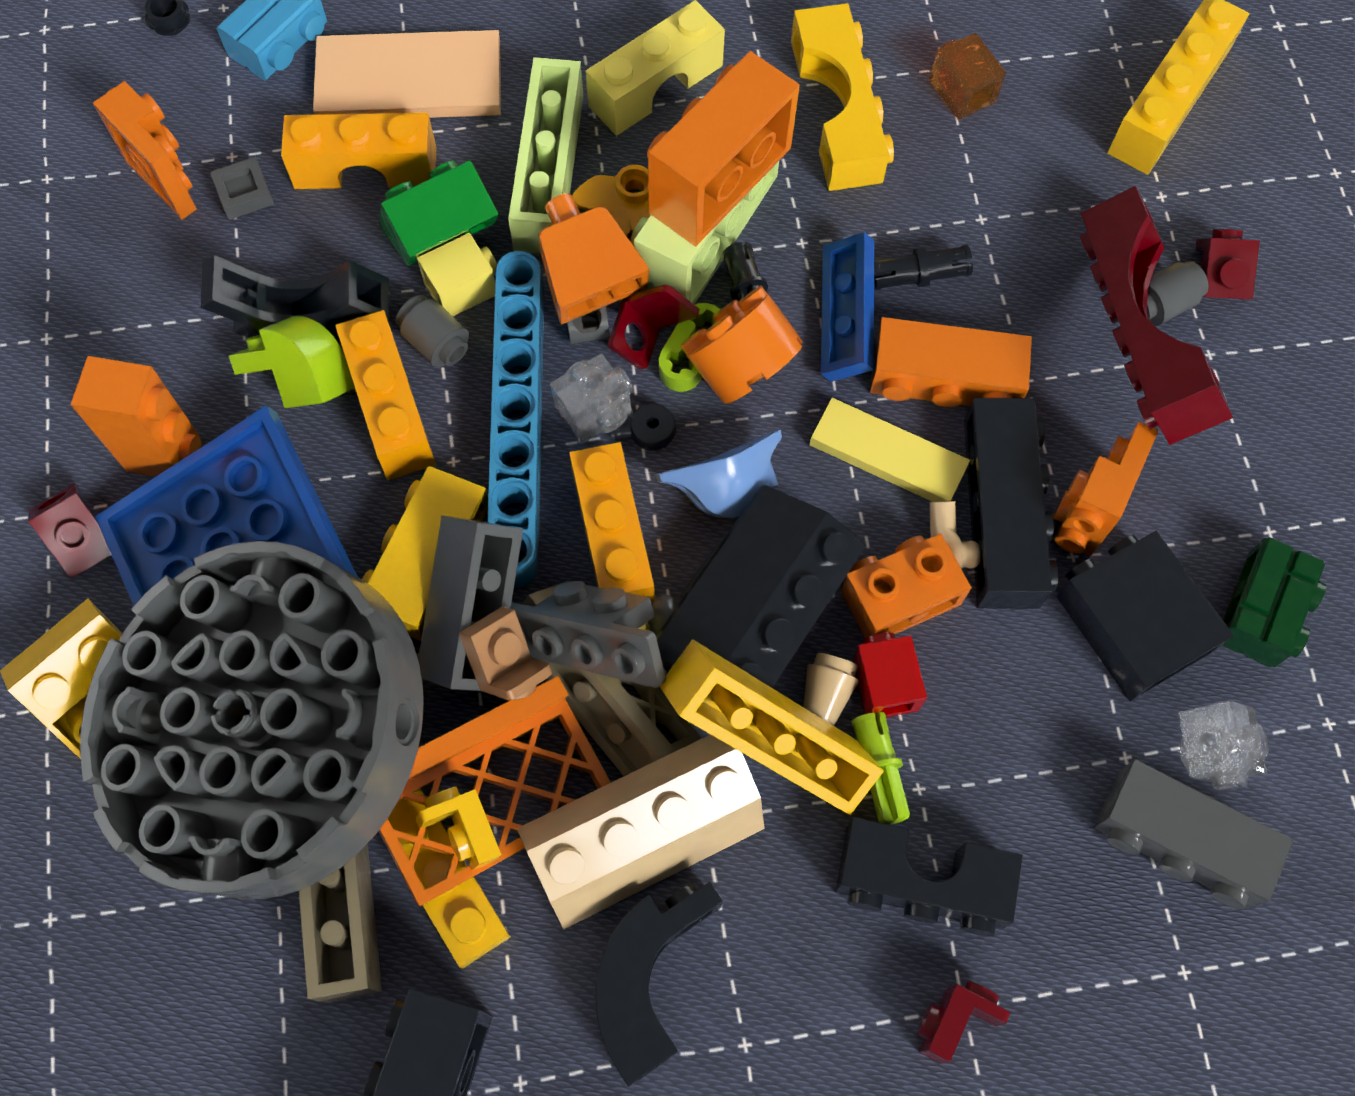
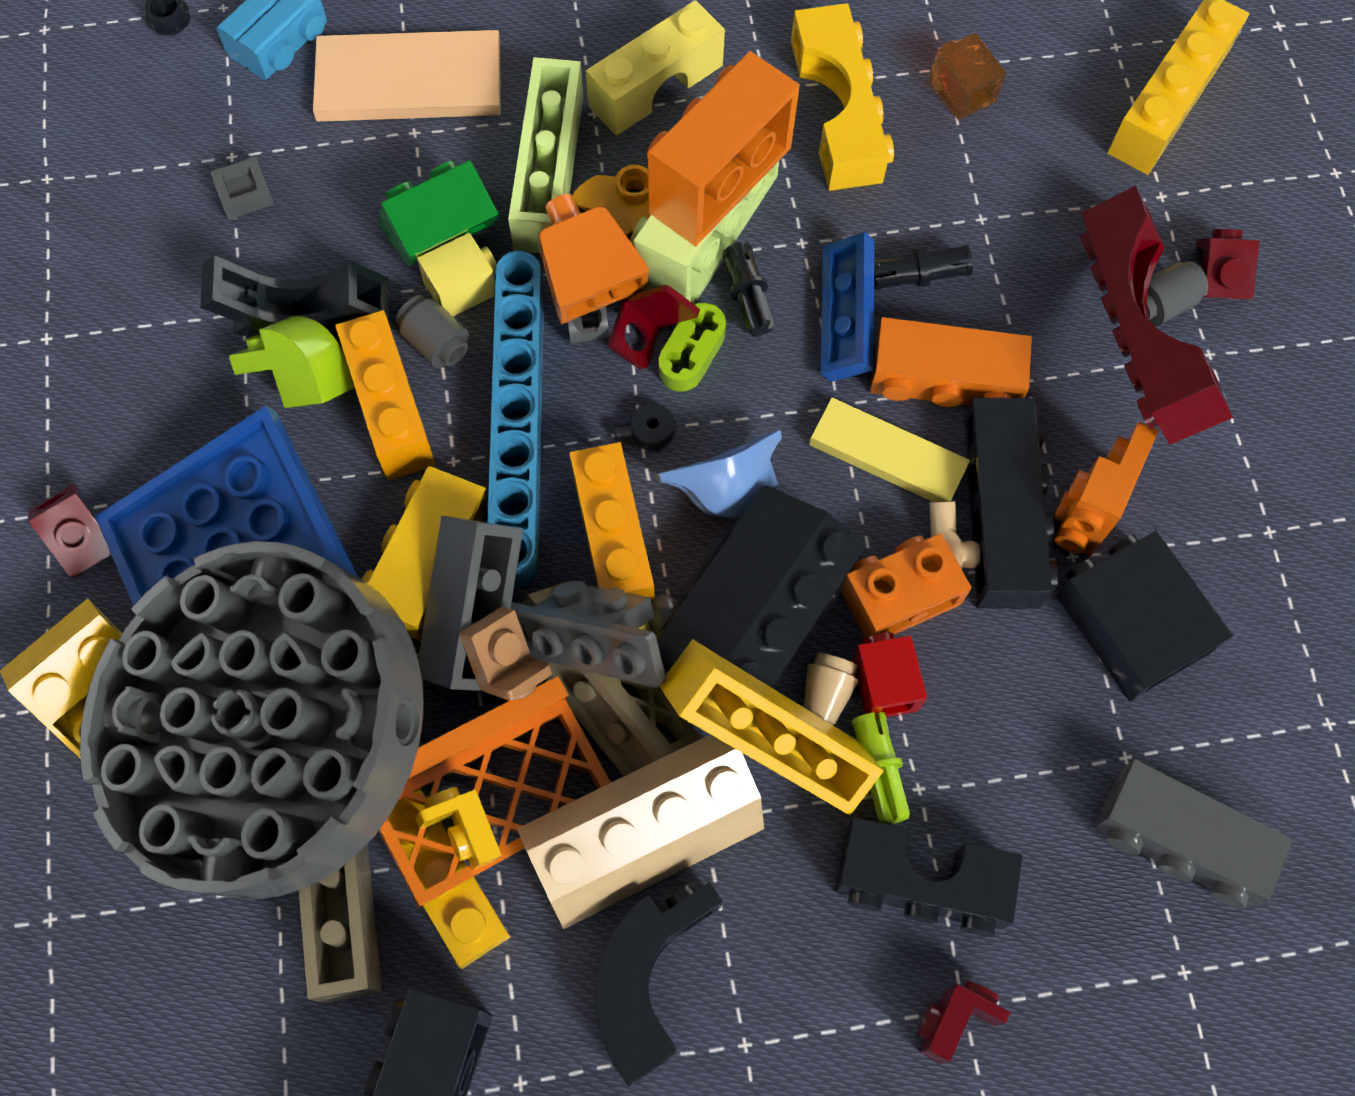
orange brick [70,356,201,477] -> none
orange plate [93,81,197,220] -> none
light orange arch [281,113,437,189] -> none
clear brick [550,353,634,444] -> none
orange brick [681,286,803,404] -> none
clear brick [1178,701,1269,790] -> none
dark green brick [1222,537,1327,667] -> none

